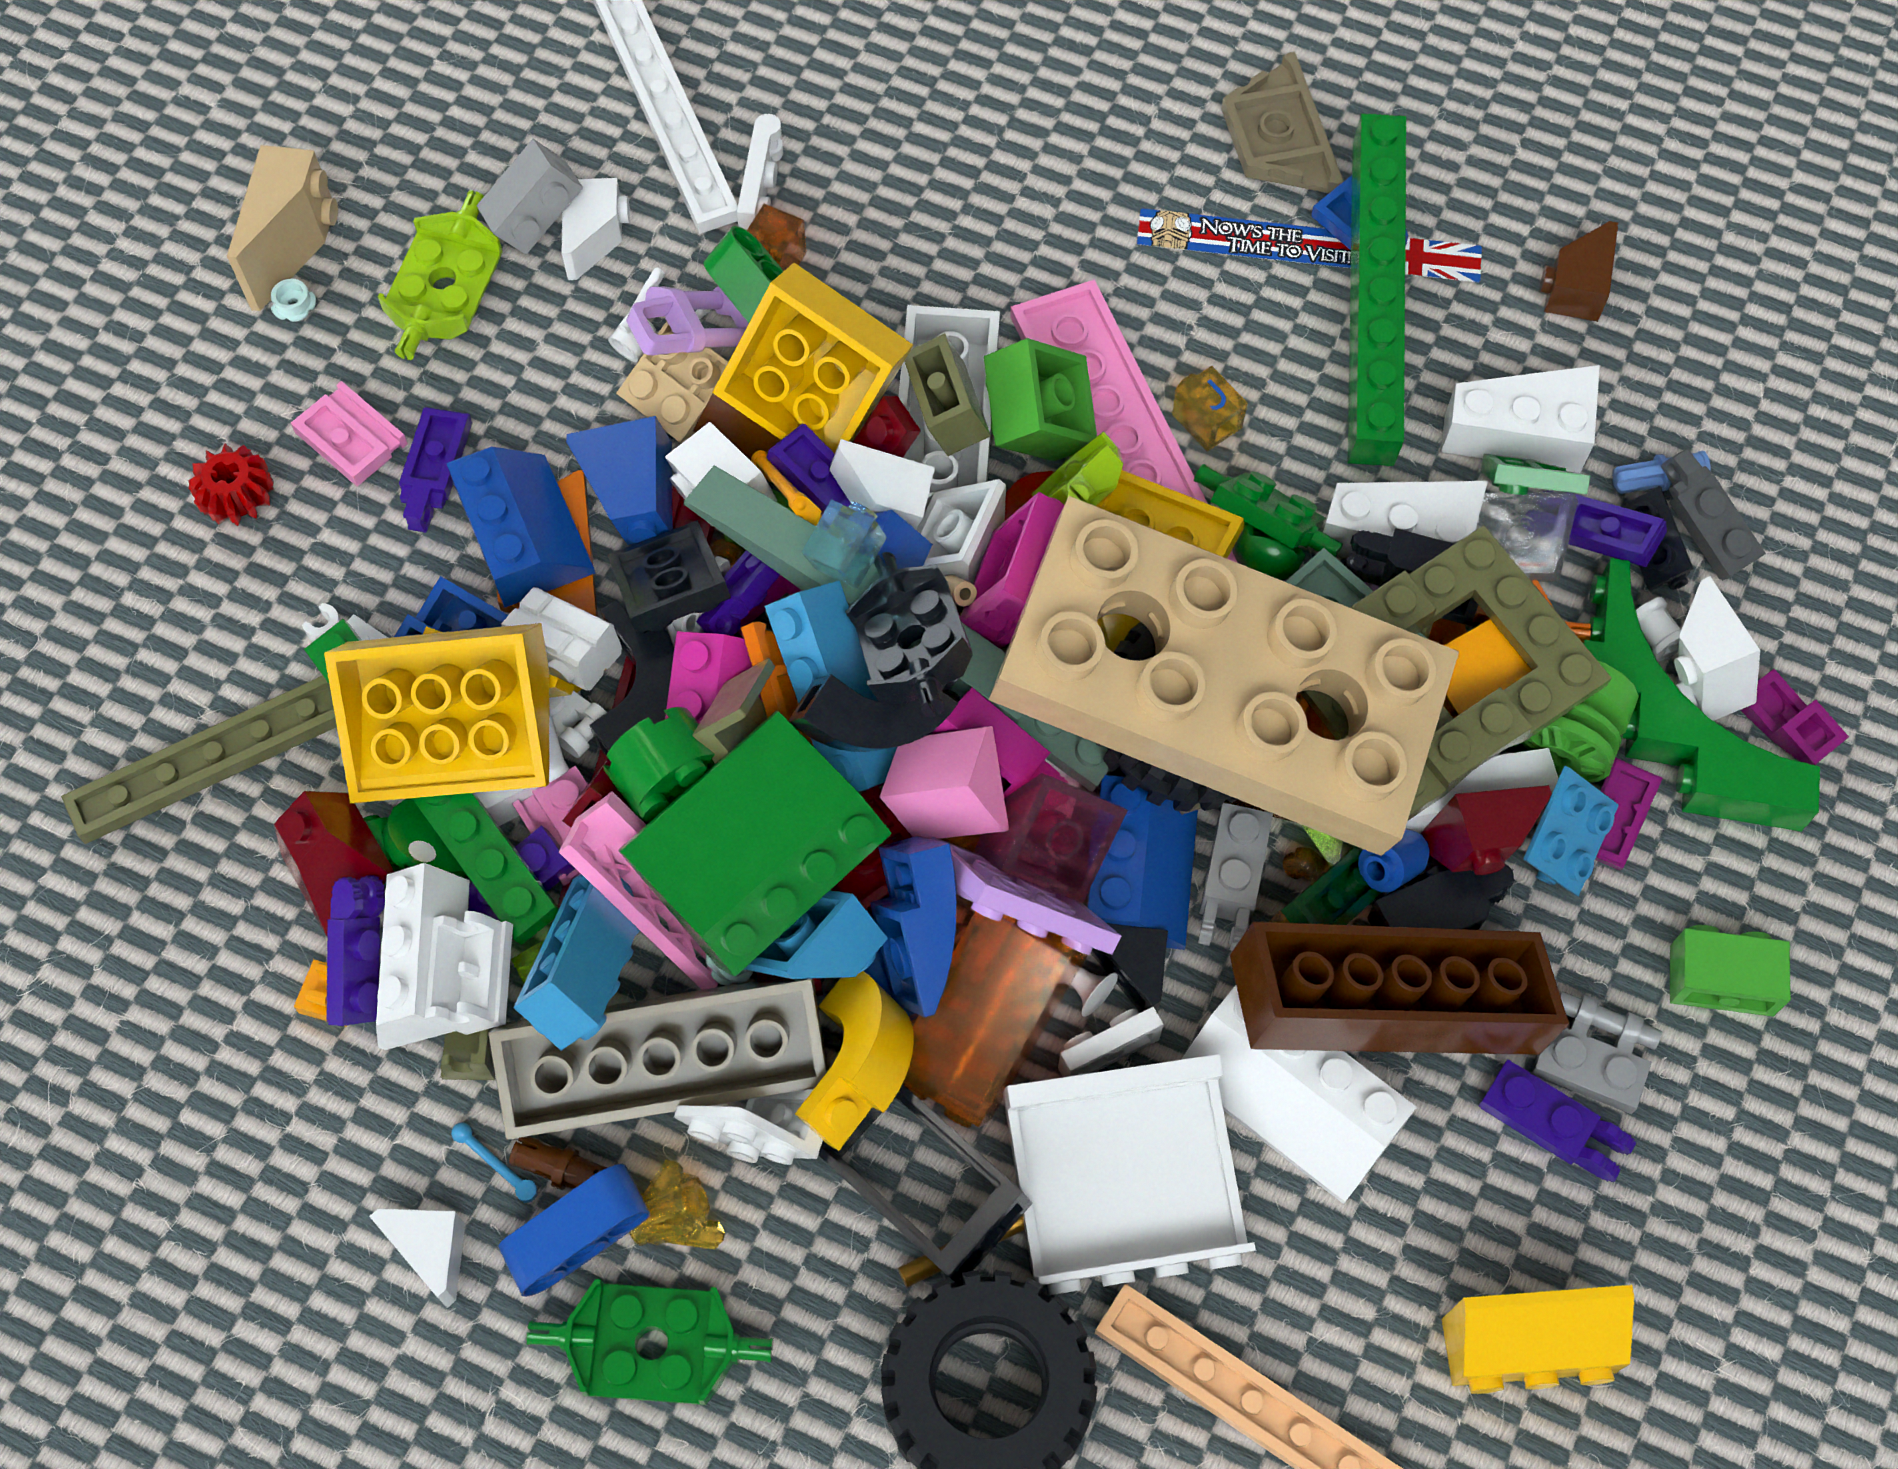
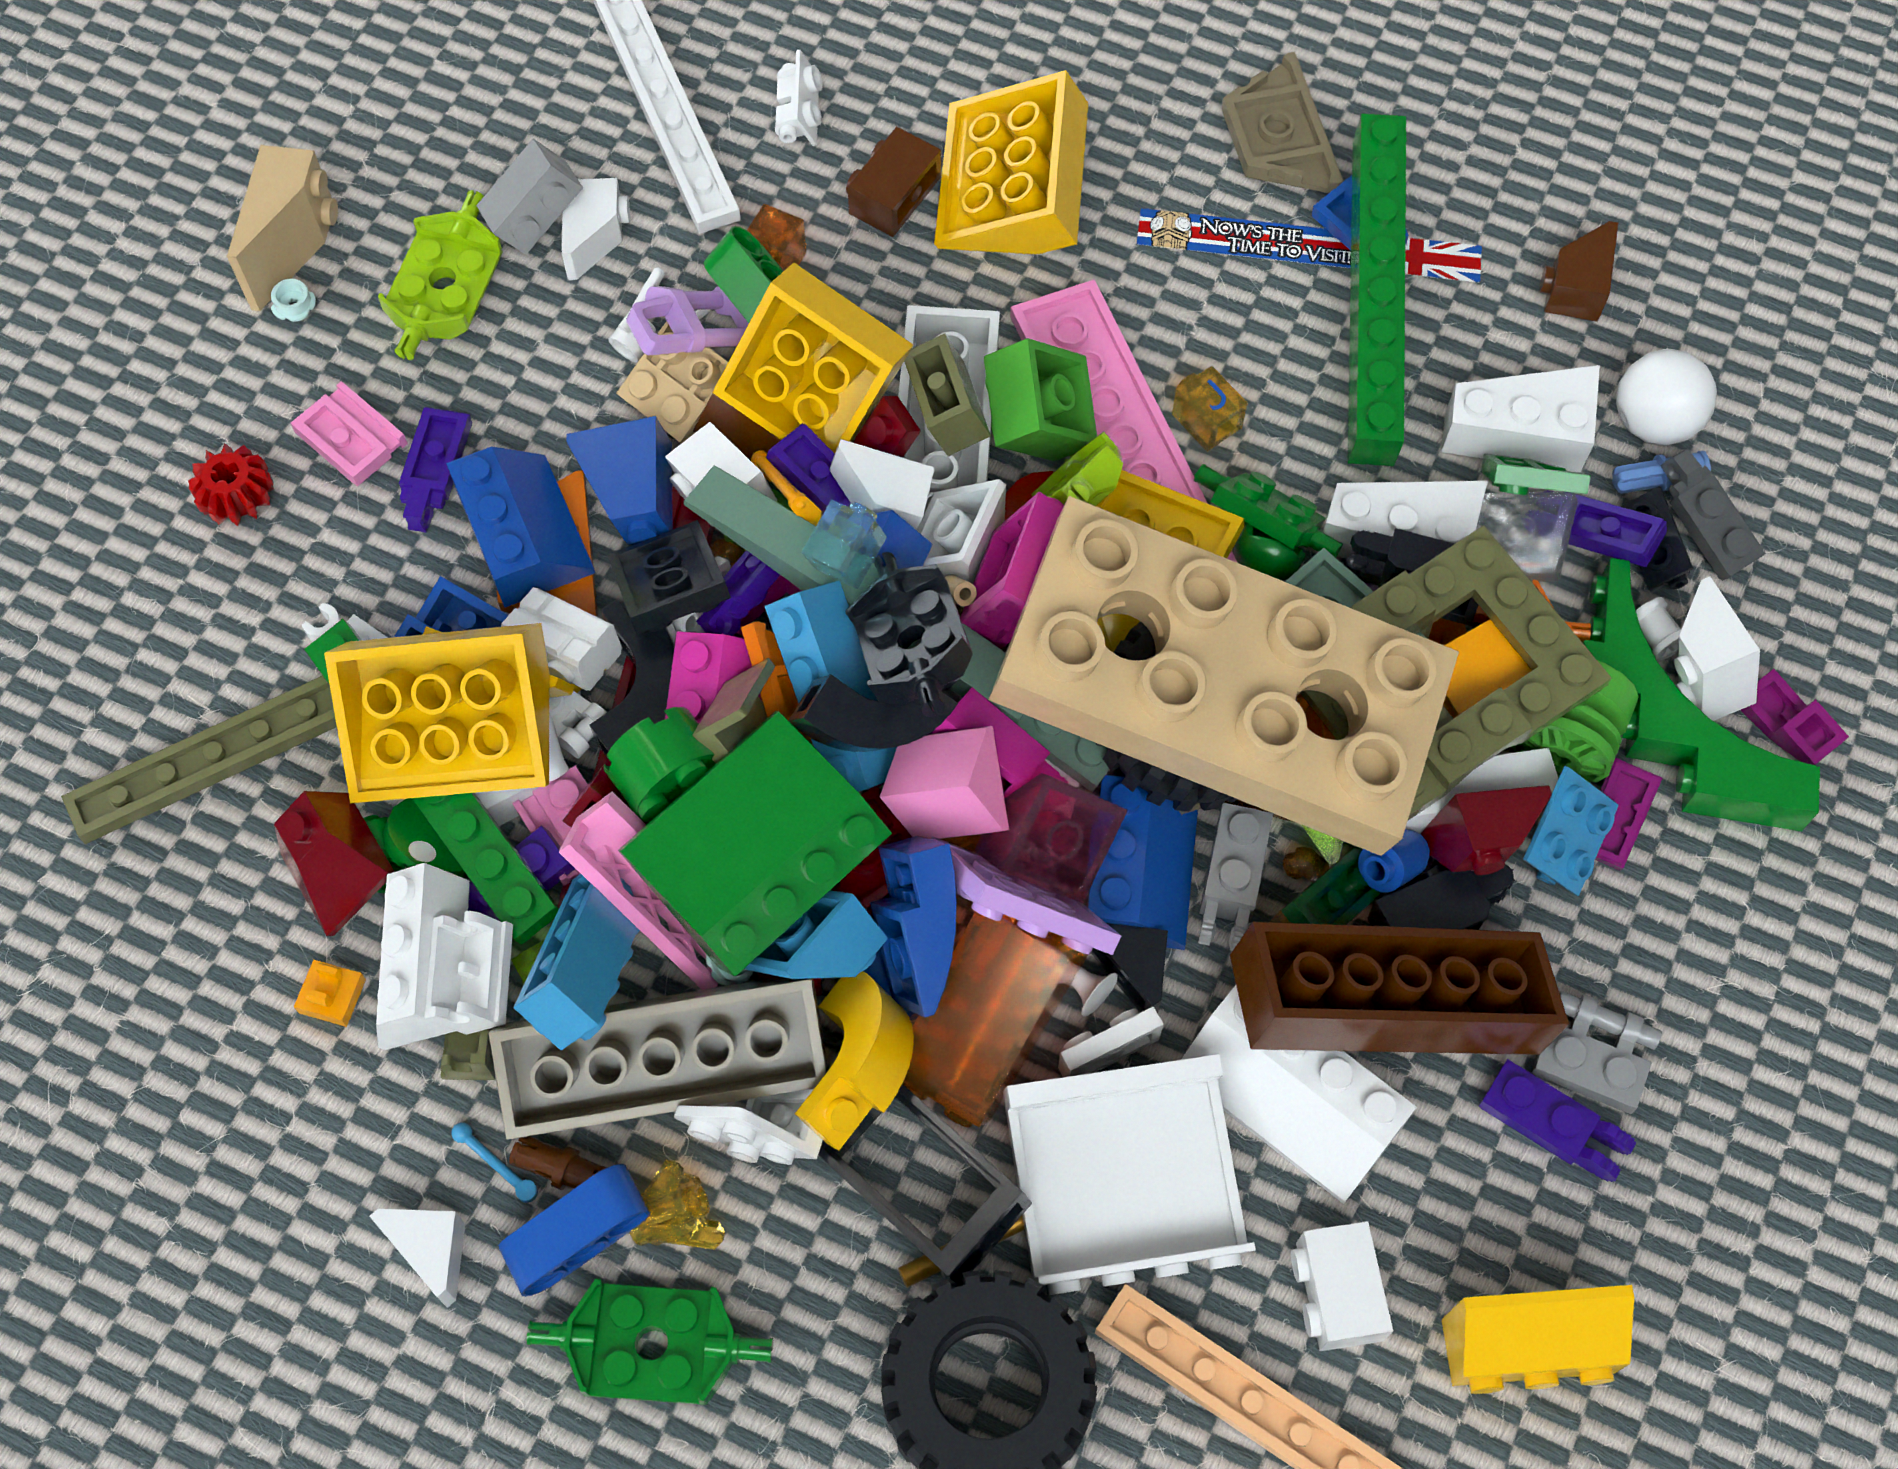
dark purple hinge [326,875,385,1026] -> none
white plate [737,114,783,239] -> none
bright green brick [1670,925,1791,1017] -> none
none -> white hinge [775,50,823,146]
none -> reddish brown brick [846,126,941,237]
none -> yellow slope [934,70,1088,254]
none -> white brick [1291,1221,1393,1351]
none -> white piece [1616,348,1717,446]

